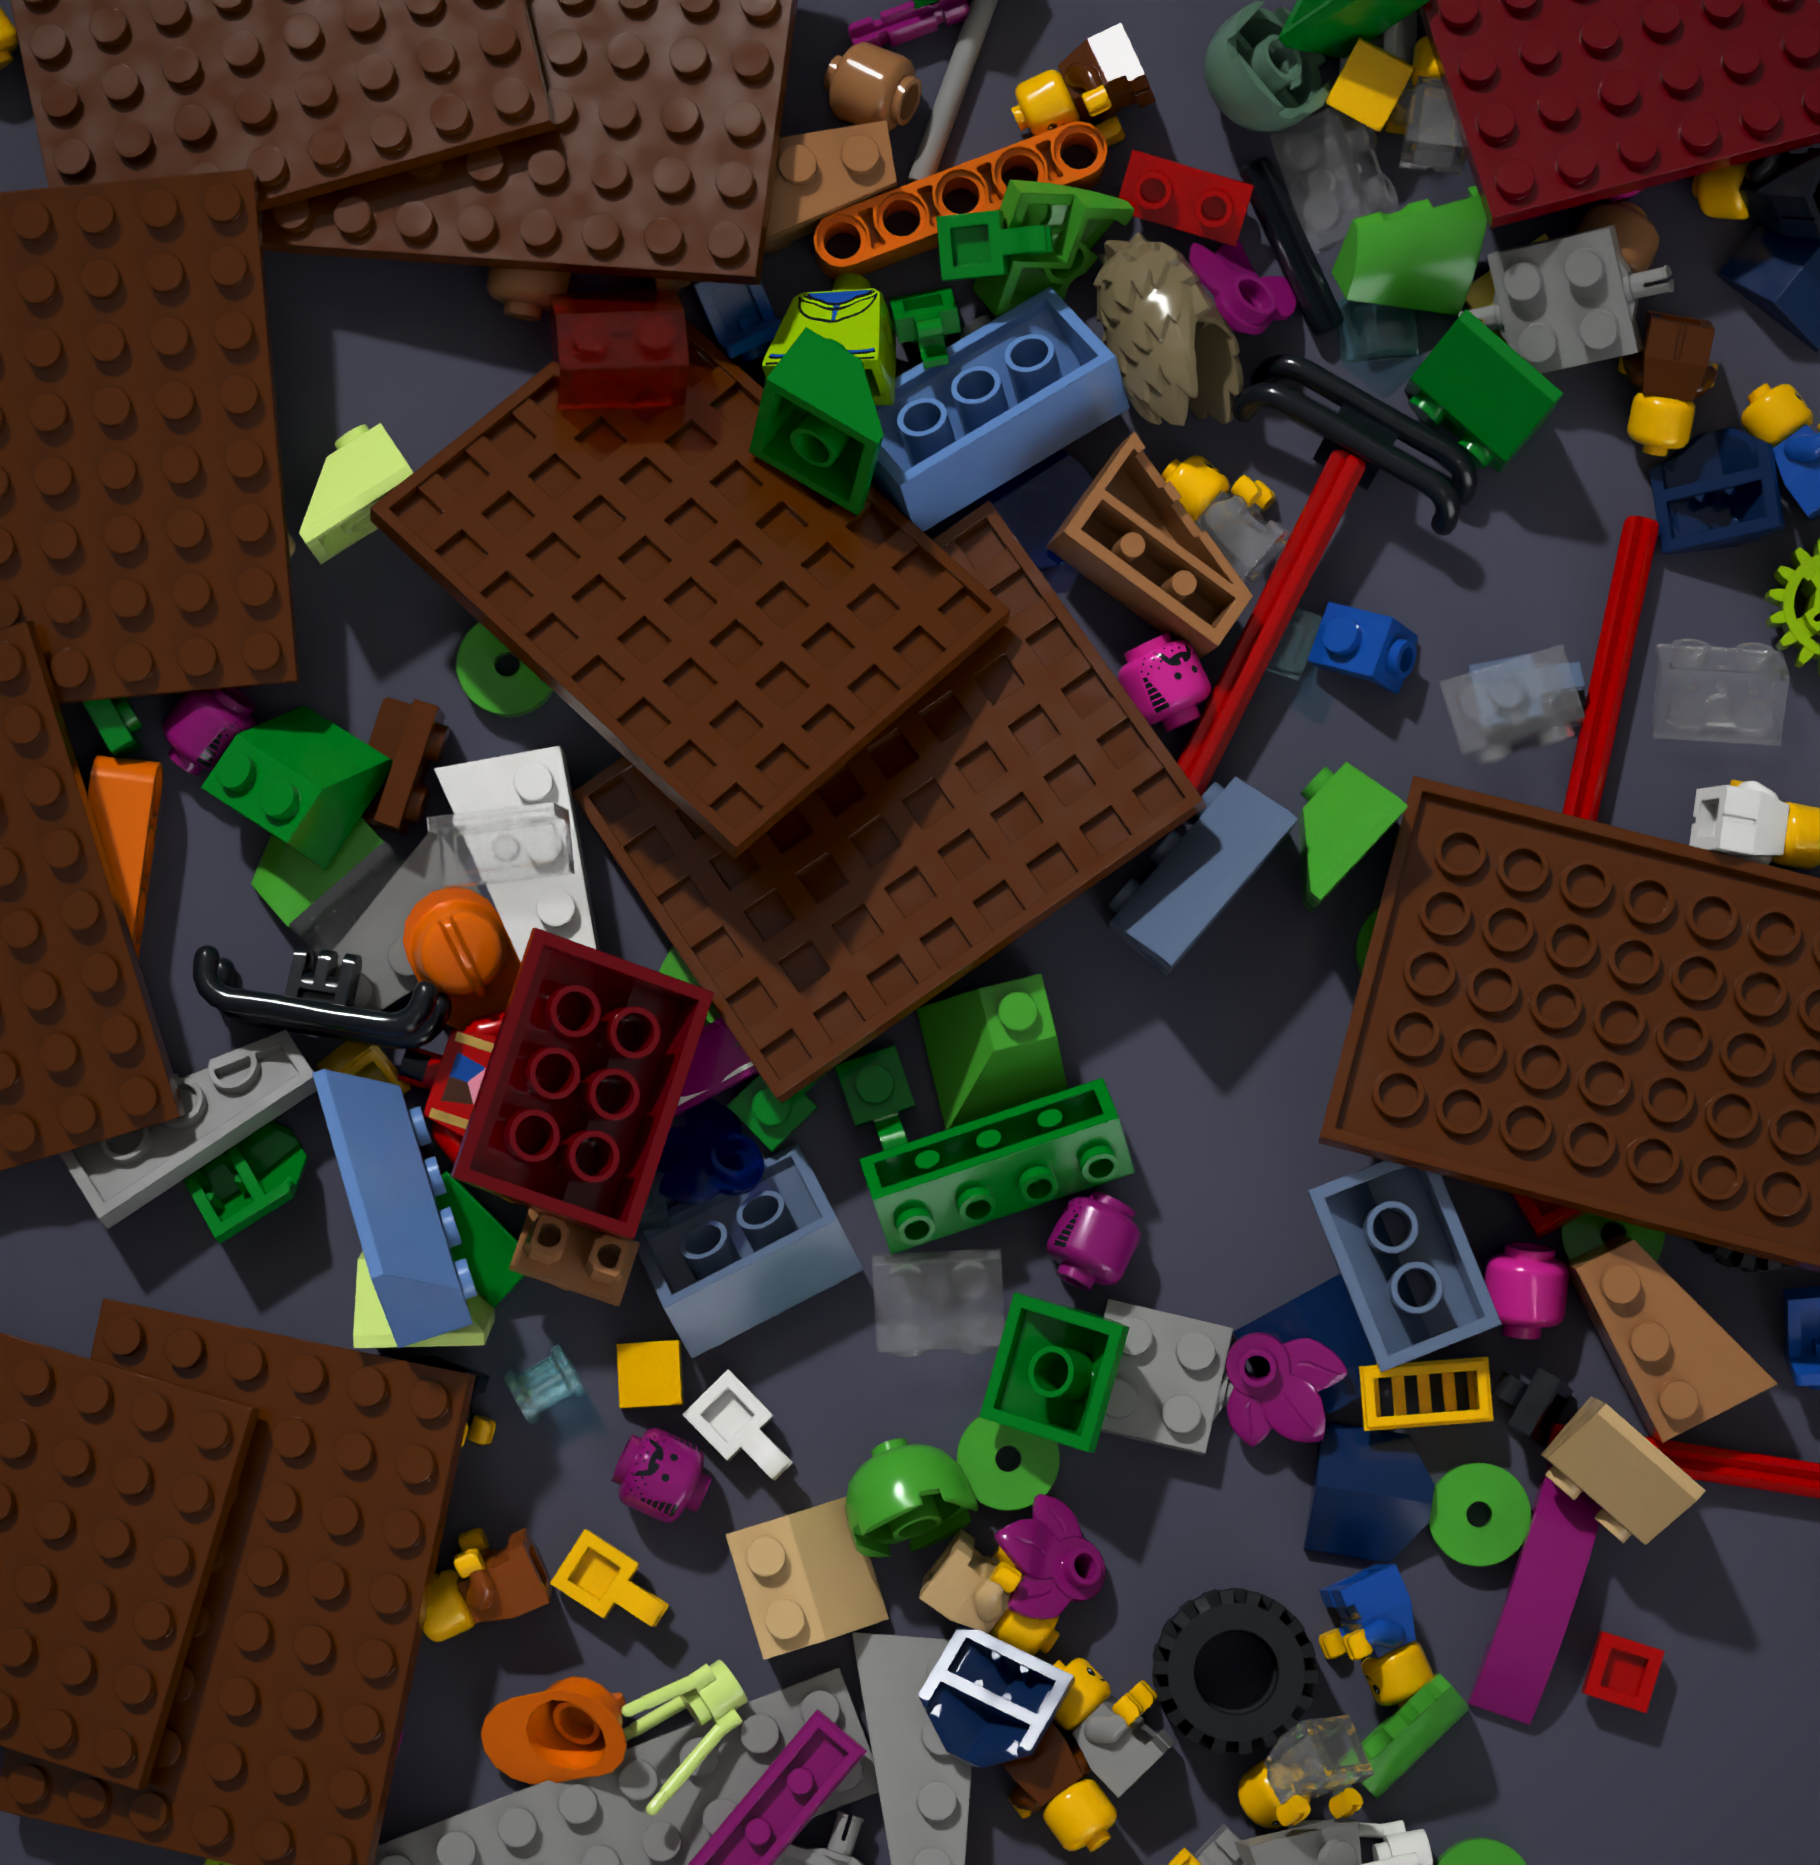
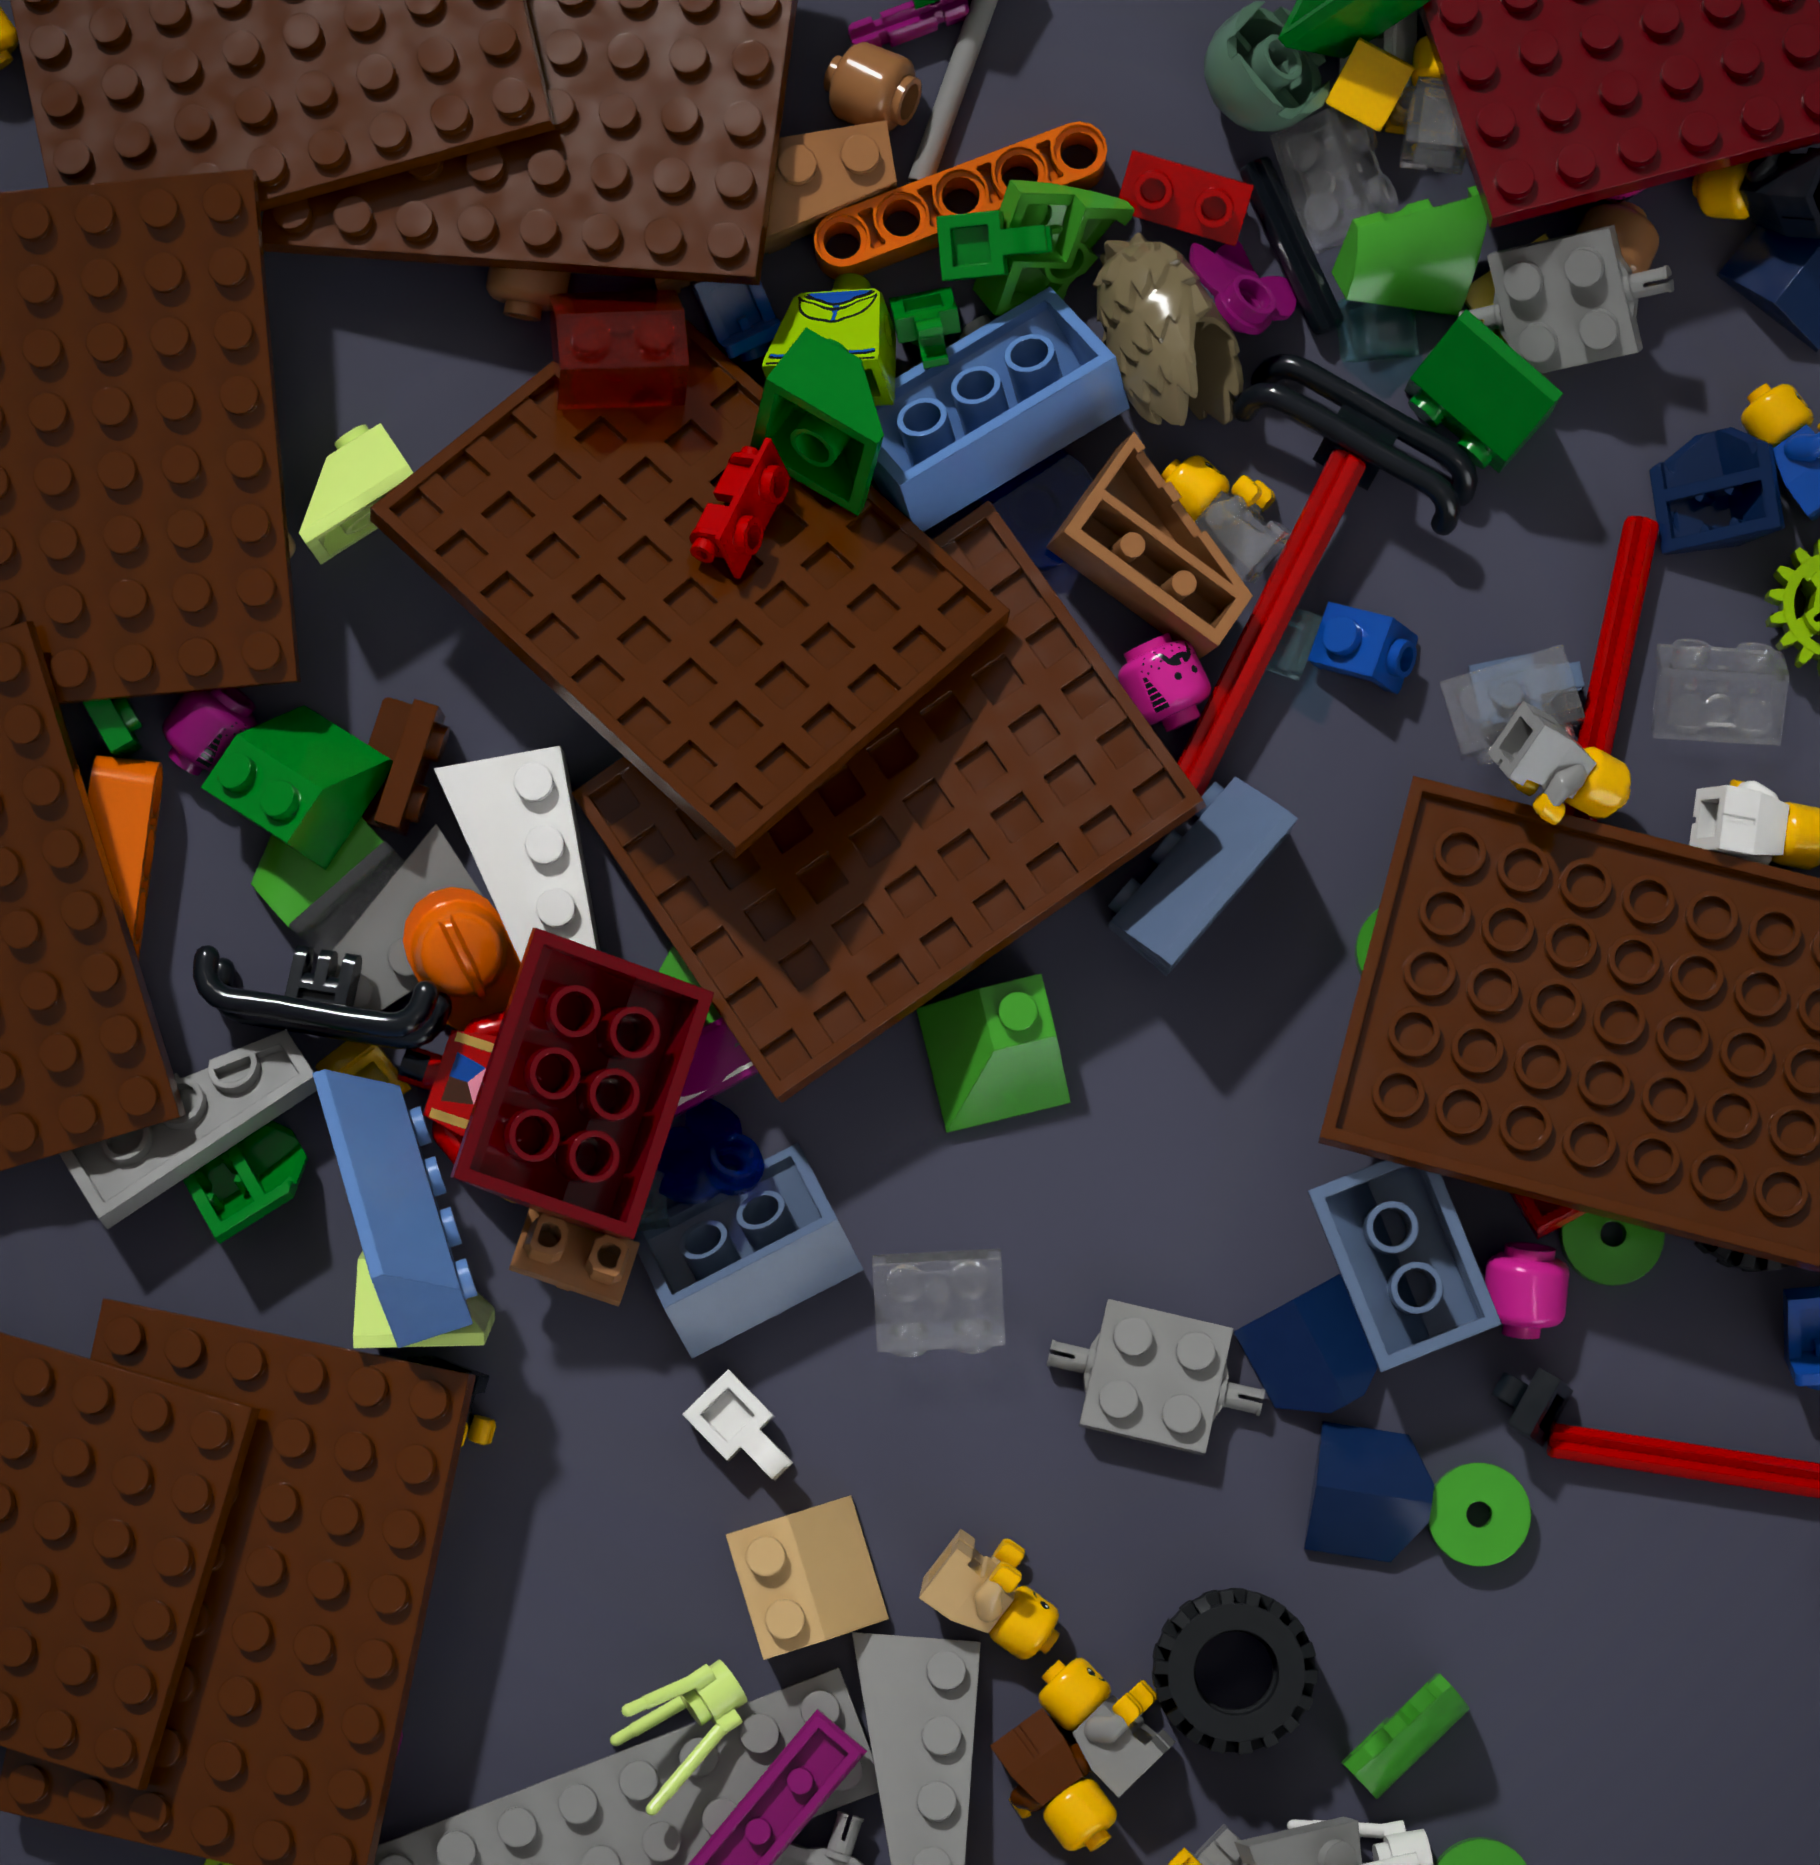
dark orange piece [423,1528,552,1642] -> none
clear panel [427,803,575,889] -> none
green slope [436,1171,526,1308] -> none
bright green piece [456,622,553,718] -> none
orange piece [481,1676,627,1784] -> none
clear light blue bush [503,1343,587,1425] -> none
yellow plate [550,1529,670,1627] -> none
magenta head [611,1428,712,1523] -> none
yellow slope [616,1340,684,1408] -> none
green plate [727,1069,831,1152] -> none
green plate [835,1045,916,1151] -> none
bright green cylinder [845,1438,978,1558] -> none
green brick [859,1078,1135,1254] -> none
dark blue slope [918,1624,1075,1769] -> none
bright green piece [957,1417,1060,1511] -> none
green slope [979,1292,1130,1453] -> none
magenta plate [994,1494,1106,1620] -> none
piece [1011,23,1156,147] -> none
magenta head [1046,1191,1141,1291] -> none
magenta plate [1226,1332,1348,1447] -> none
clear piece [1238,1715,1374,1829] -> none
bright green slope [1299,762,1408,913] -> none
piece [1318,1564,1434,1709] -> none
yellow slope [1358,1357,1494,1431] -> none
magenta slope [1467,1461,1602,1725] -> none
tan slope [1540,1396,1706,1545] -> none
medium nougat wedge [1565,1235,1778,1443] -> none
red plate [1581,1631,1665,1713] -> none
reddish brown piece [1617,310,1718,456] -> none
none -> red hinge [689,437,791,579]
none -> light grey piece [1487,701,1631,825]

